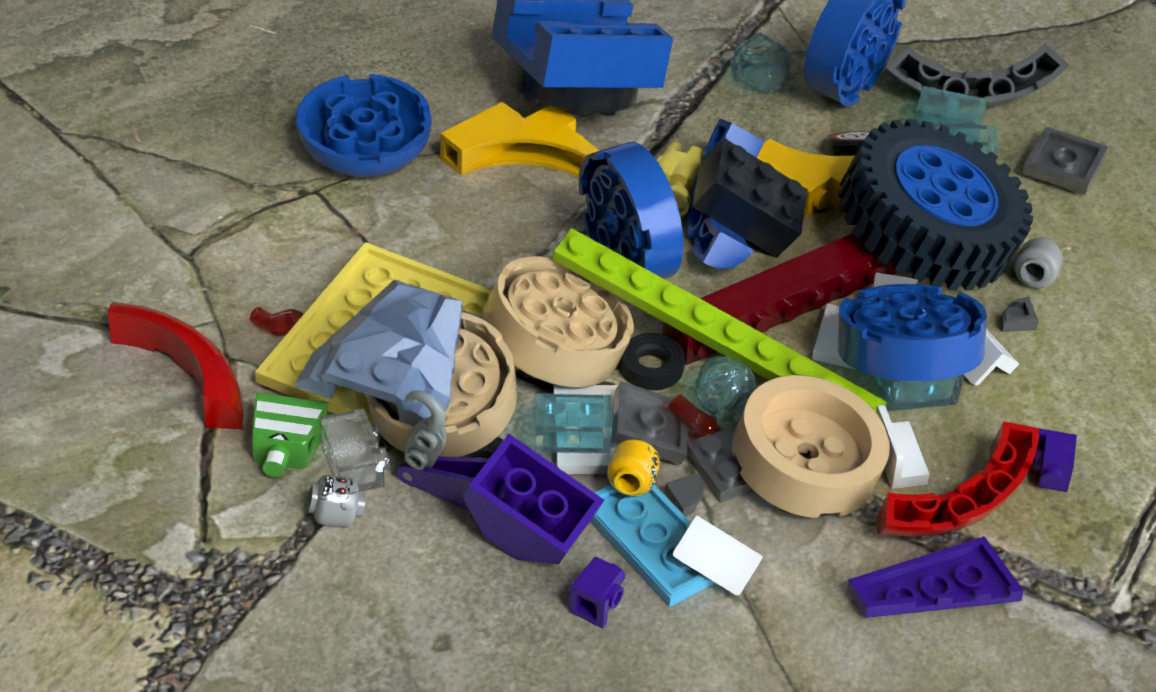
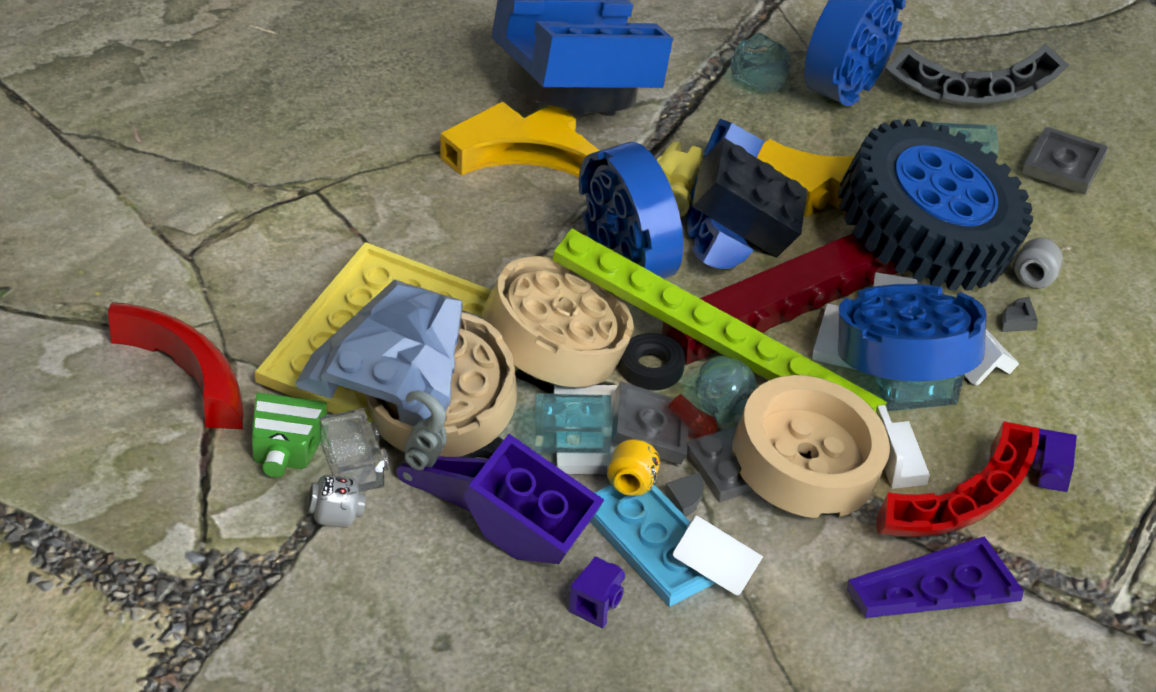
clear red arm [250,306,304,337] -> none
blue brick [297,74,432,177] -> none
piece [826,131,870,156] -> none
clear light blue brick [915,86,988,145] -> none

